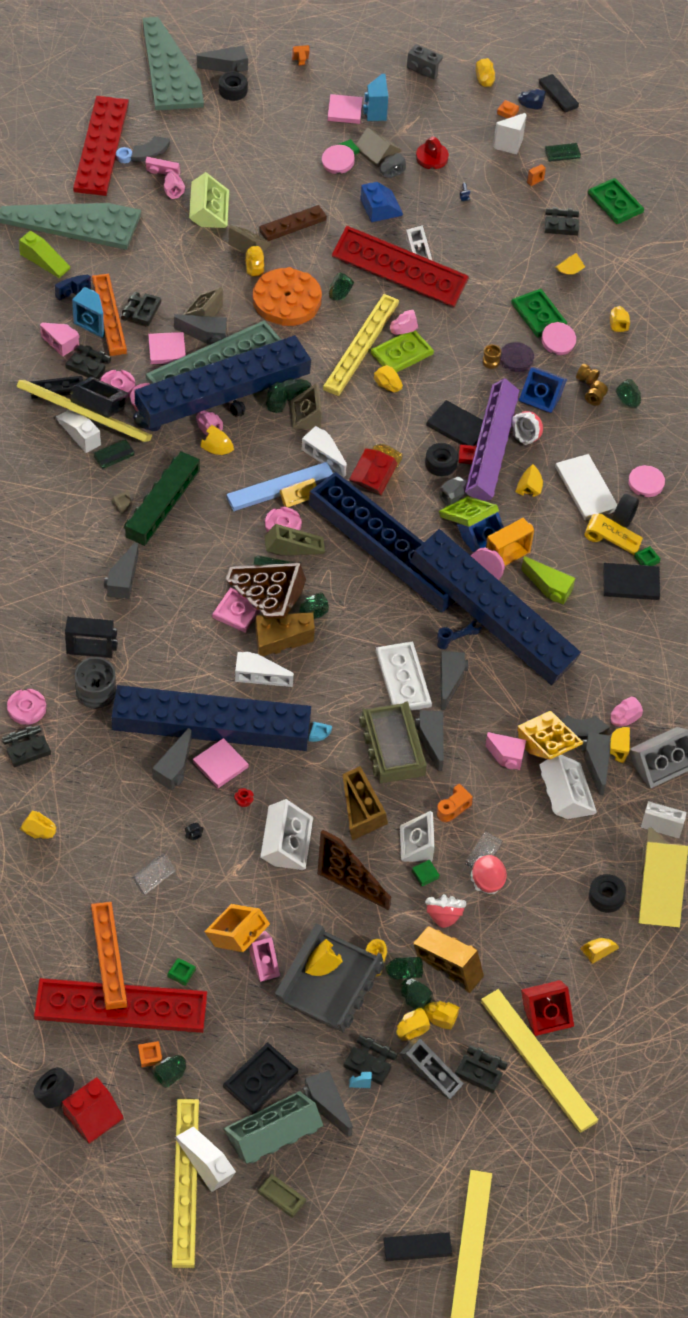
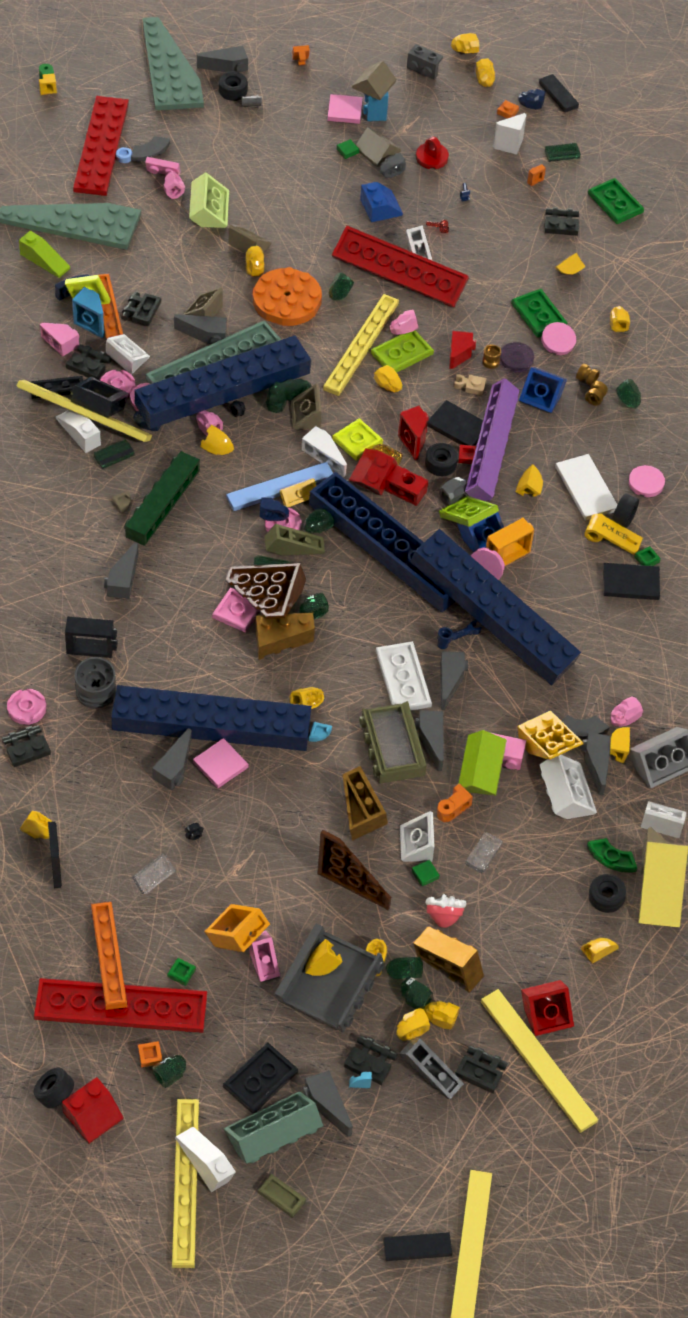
bright pink tile [148,332,186,364] -> none
red plate [234,788,254,807] -> none
white slope [235,652,294,687] -> none
reddish brown plate [259,205,327,241] -> none
white slope [261,799,313,870] -> none
bright pink tile [322,145,355,174] -> none
coral hair [471,855,507,894] -> none
white hair [512,411,543,445] -> none
lime slope [521,556,575,605] -> none
none -> yellow leg [39,64,57,95]
none -> black tile [48,821,62,889]
none -> neon yellow tile [65,275,110,305]
none -> white slope [105,334,150,375]
none -> flat silver pin [242,95,262,108]
none -> dark blue rock [260,497,289,521]
none -> yellow rock [289,687,324,709]
none -> clear green rock [303,509,334,534]
none -> neon yellow tile [332,418,383,461]
none -> dark tan slope [352,61,396,100]
none -> red brick [385,465,429,506]
none -> red slope [398,405,429,460]
none -> clear red hand [426,220,449,233]
none -> red slope [449,331,476,369]
none -> yellow rock [451,33,479,54]
none -> tan plate [454,374,486,396]
none -> lime slope [458,730,507,796]
none -> green tile [587,838,638,873]

